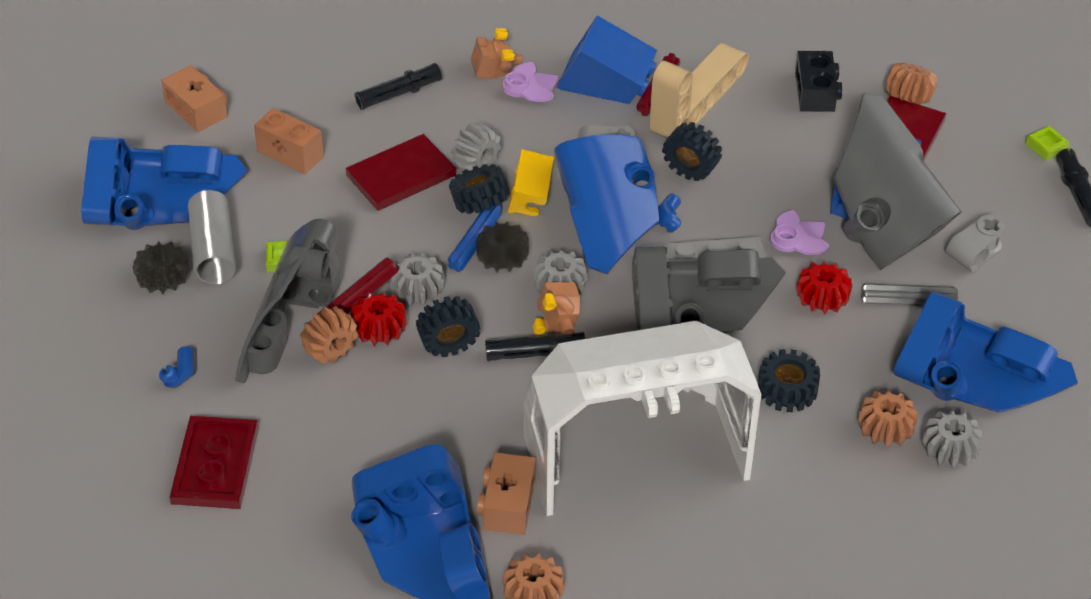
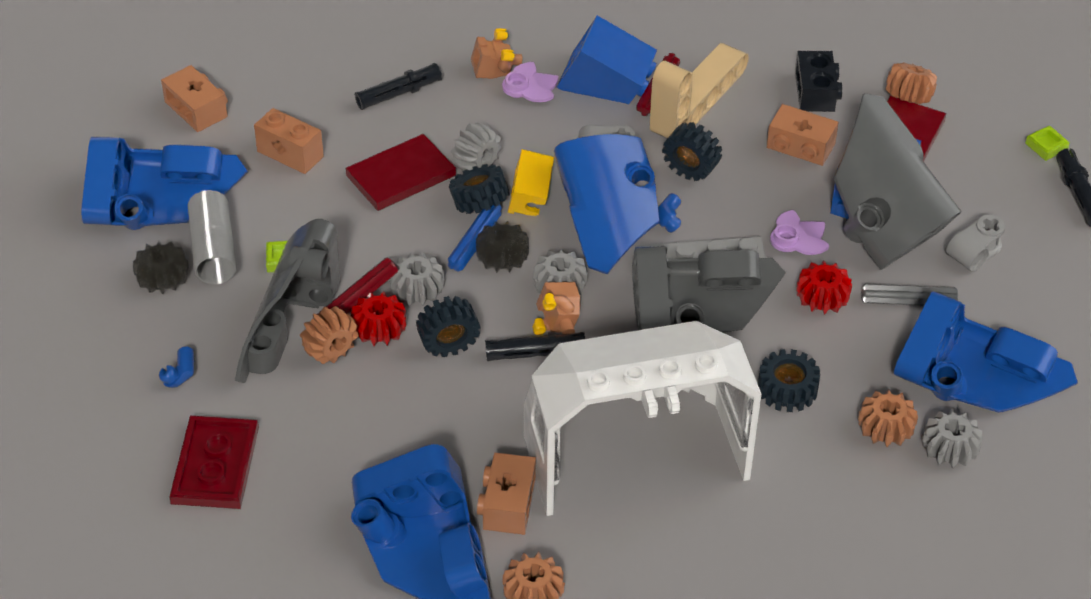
none -> nougat brick [767,104,839,166]

